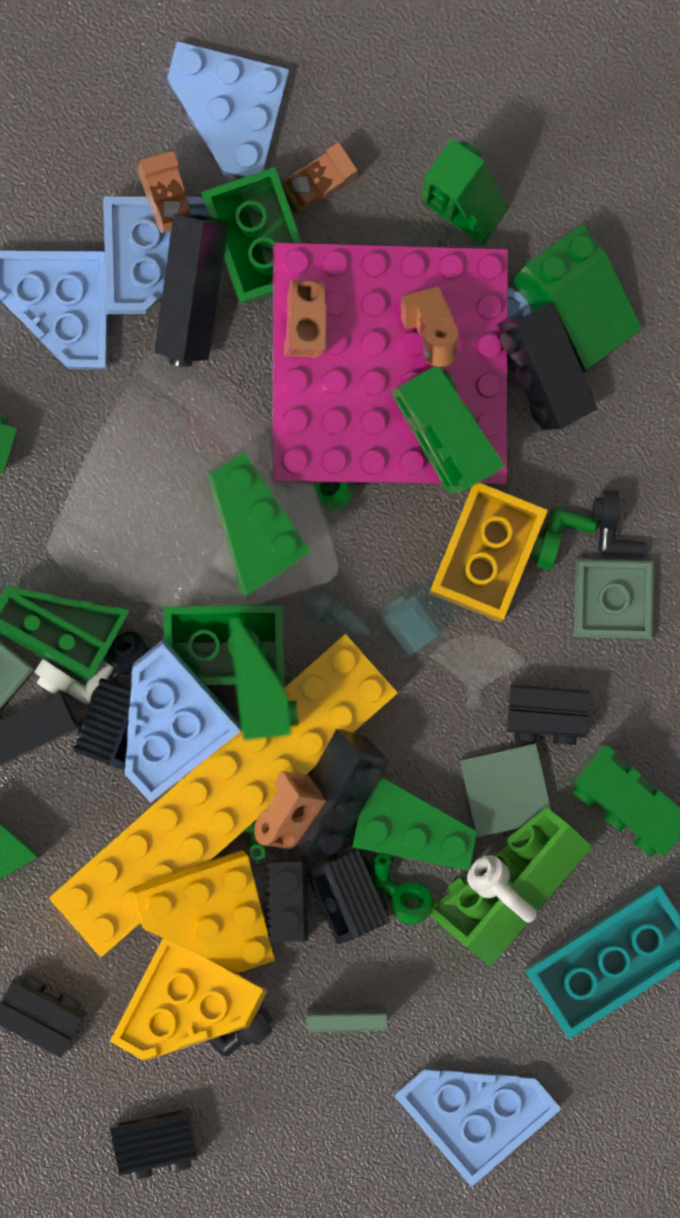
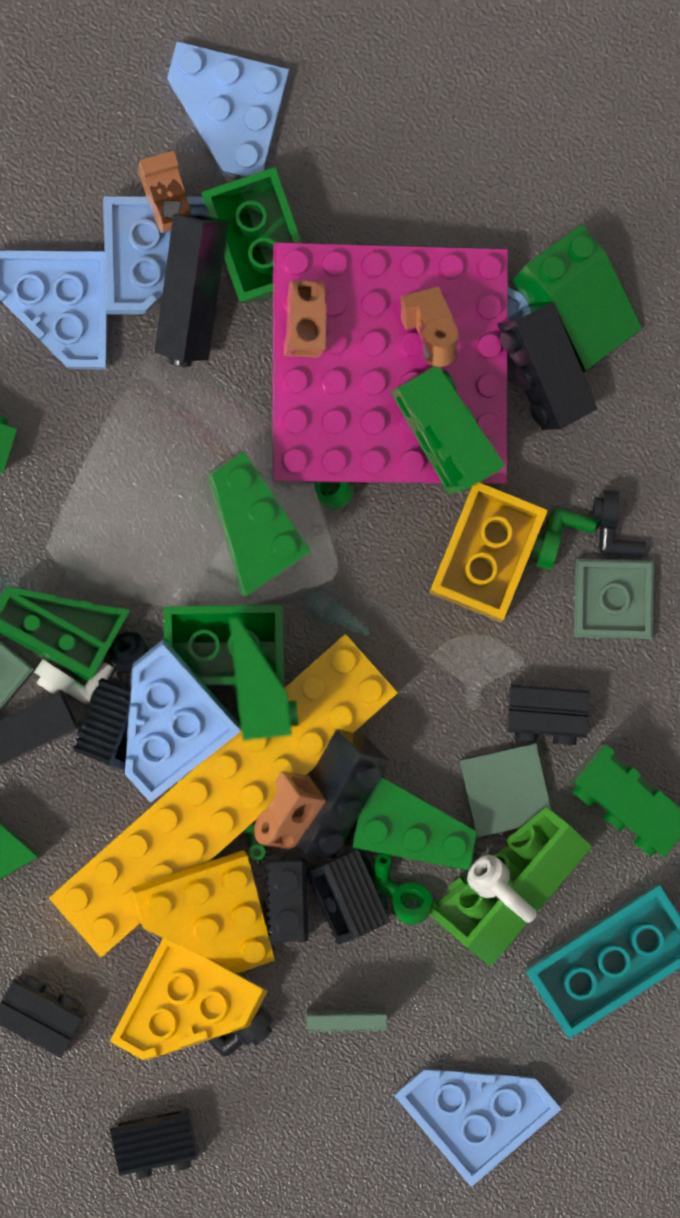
leg [281,142,358,213] -> none
clear light blue brick [381,595,441,658] -> none
green wedge [420,138,510,246] -> none

